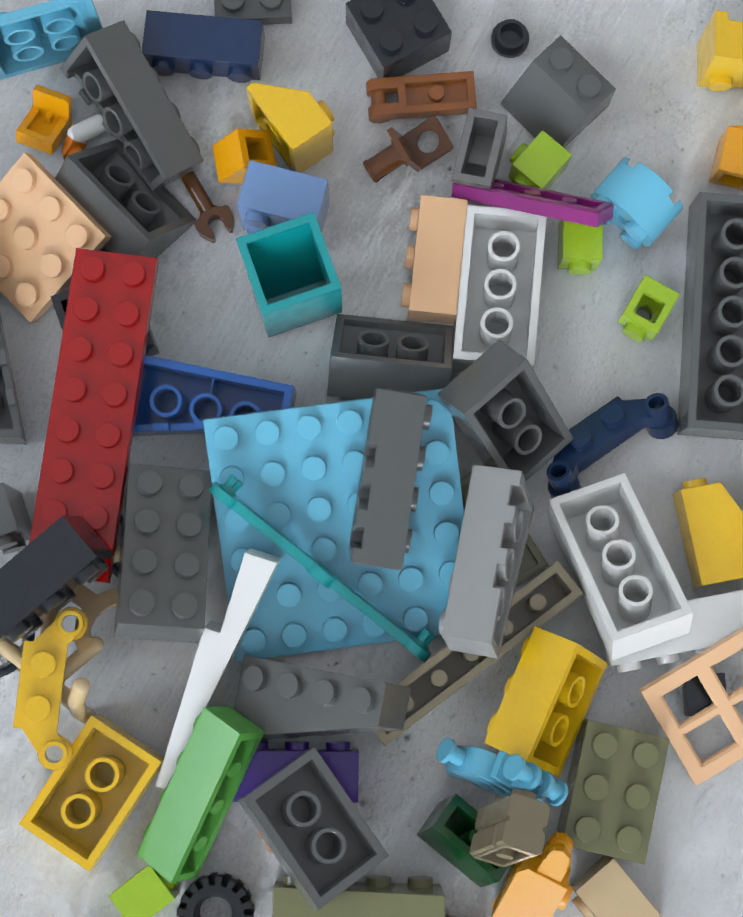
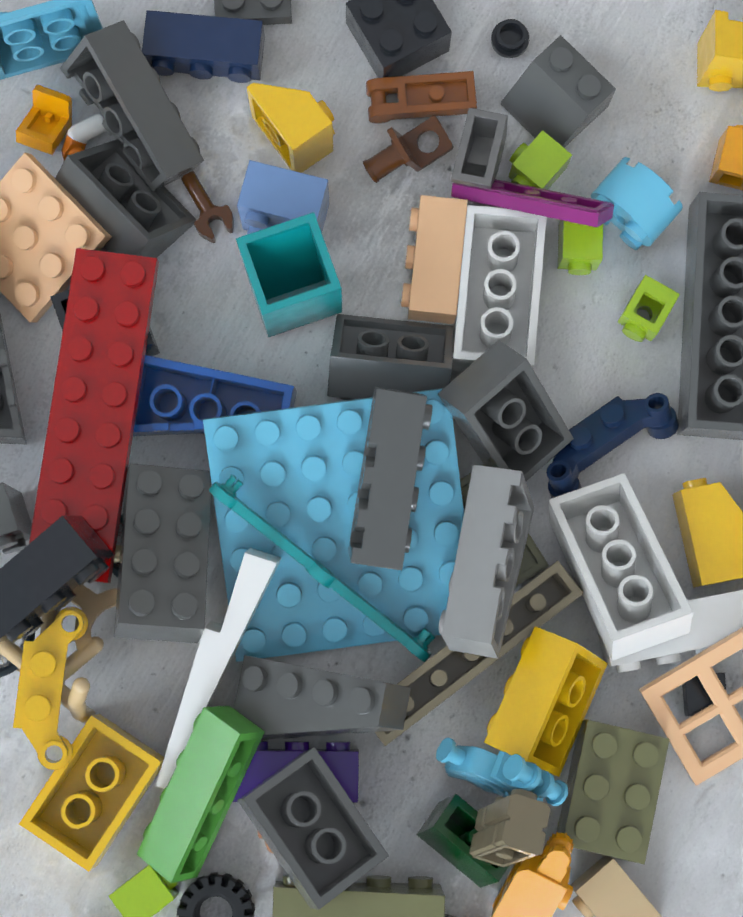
light orange brick [212,128,276,184] -> none

